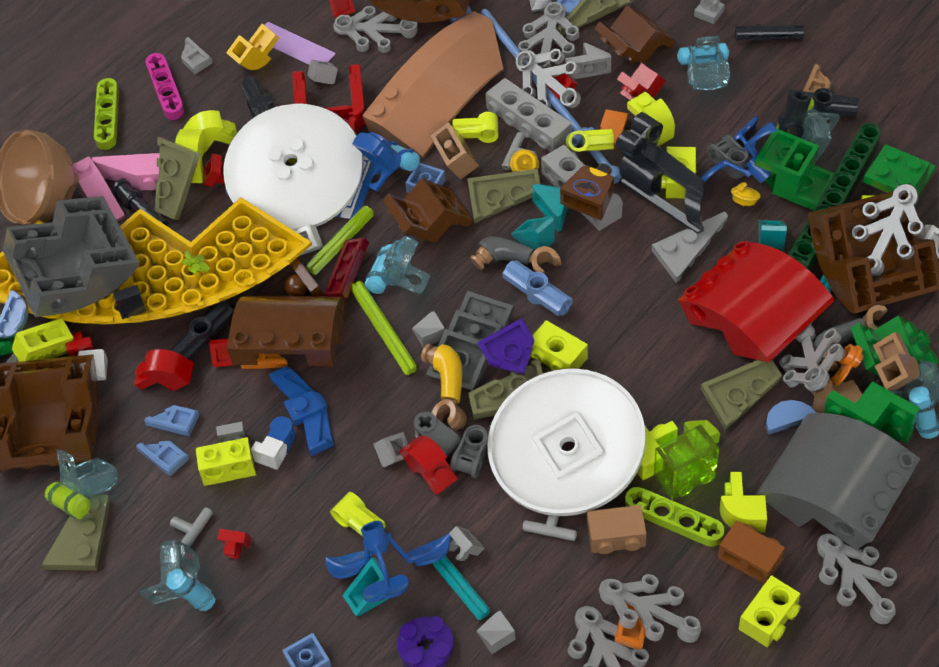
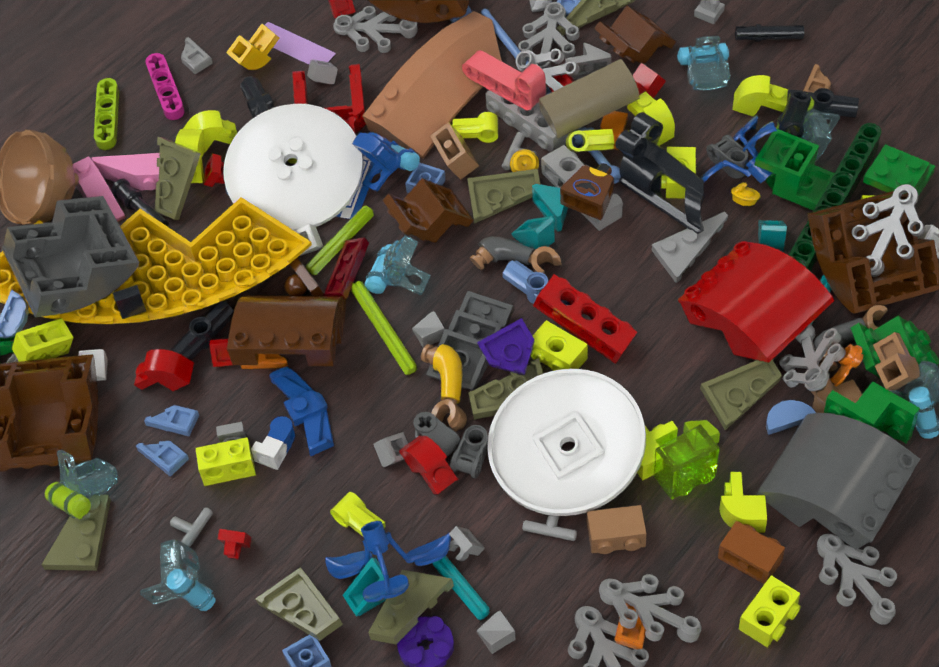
red tile [65,331,95,357] -> none
lime plant [181,250,210,274] -> none
lime beam [625,487,725,547] -> none
none -> wing [255,567,343,641]
none -> olive wing [368,570,454,645]
none -> coral beam [462,50,546,111]
none -> red brick [533,274,637,364]
none -> dark tan brick [539,59,640,139]
none -> neon yellow brick [733,75,788,117]

